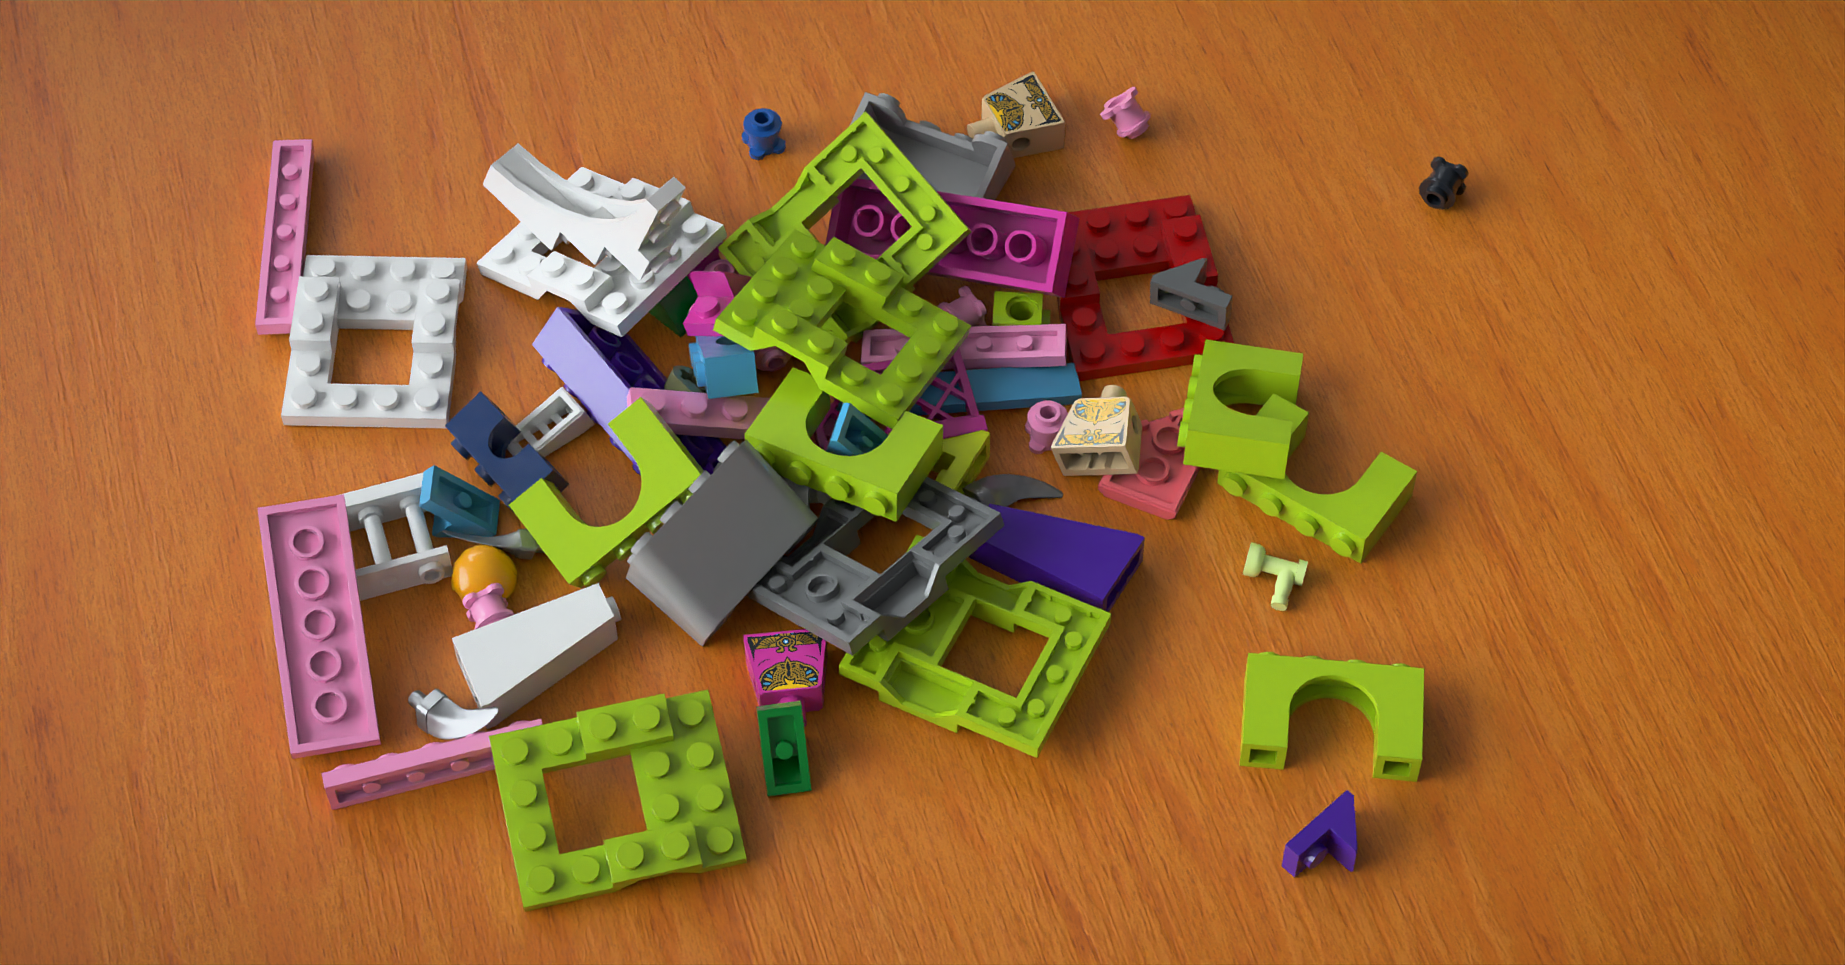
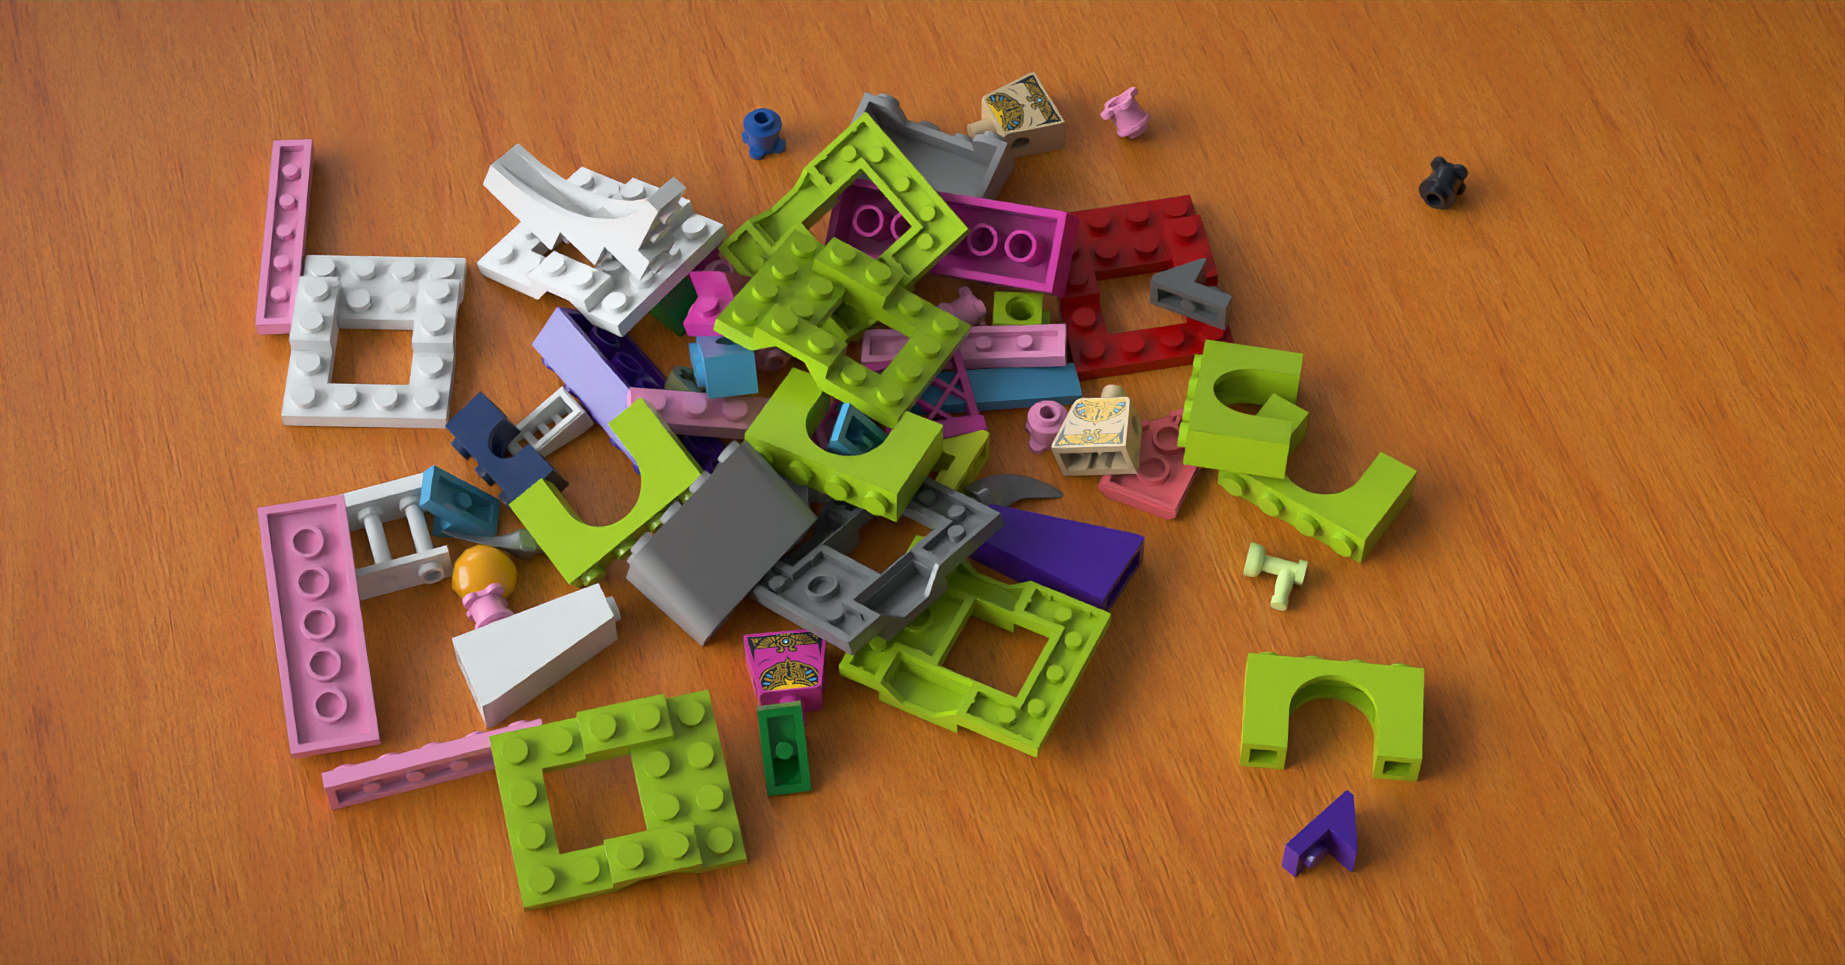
bar [408,689,499,740] -> none

